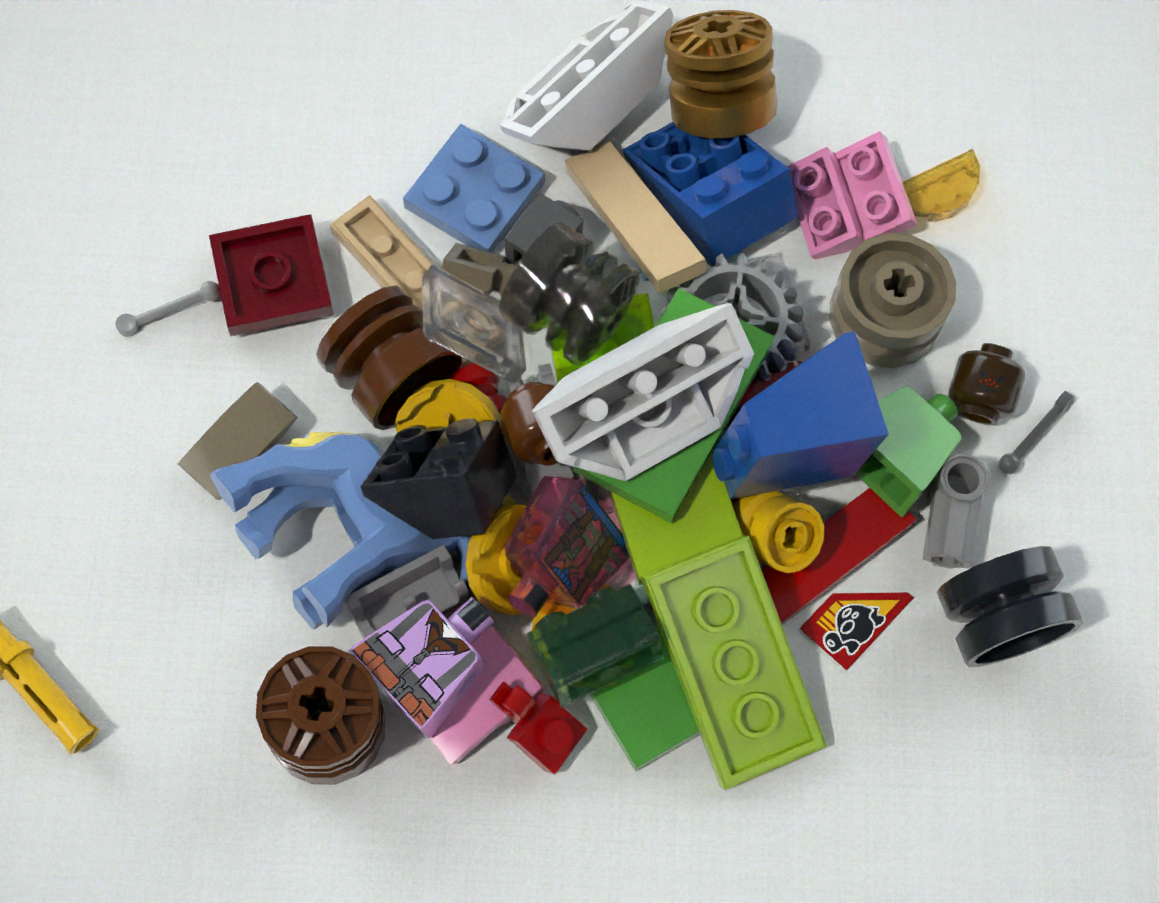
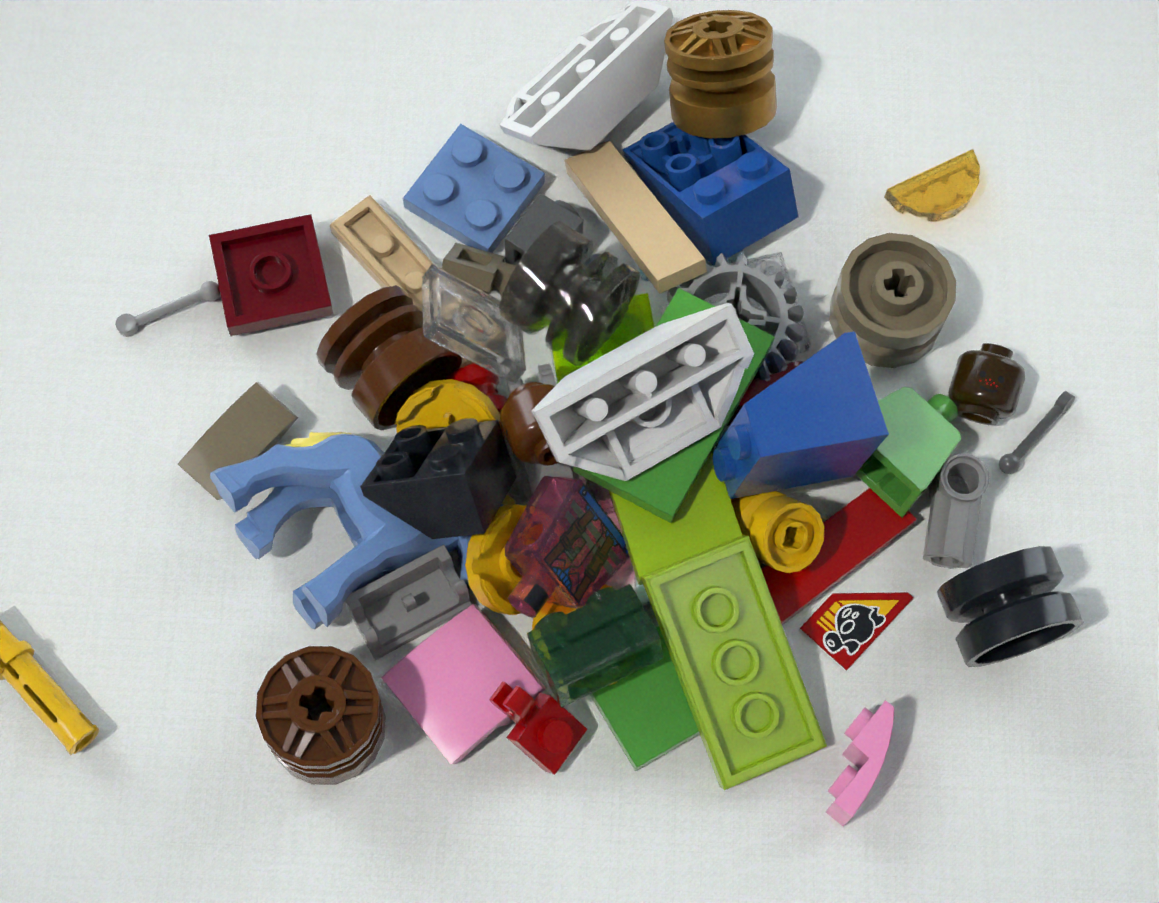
torso [349,597,494,739] -> none
bright pink slope [786,131,918,259] -> none
none -> bright pink slope [826,700,894,826]

